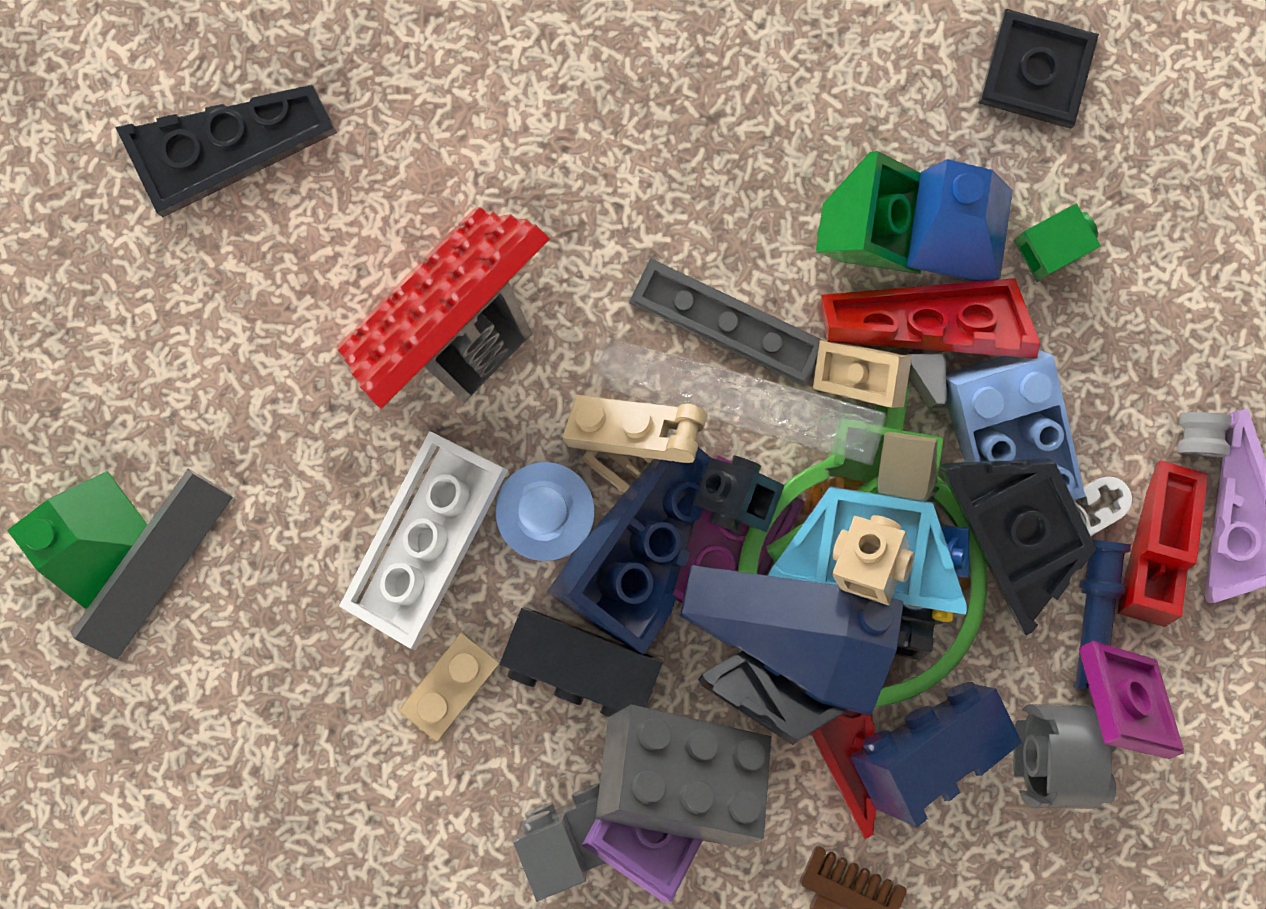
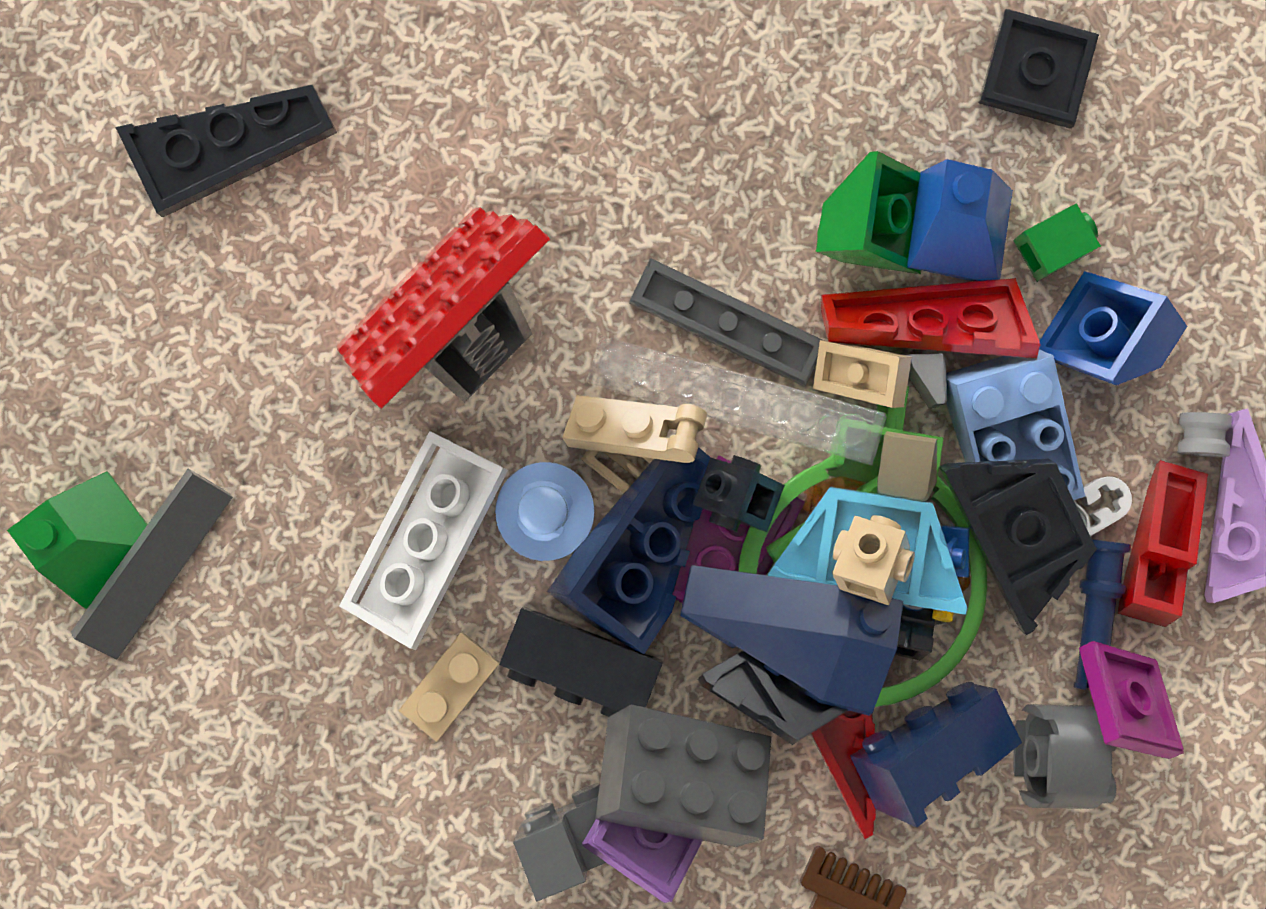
none -> blue slope [1039,271,1188,386]

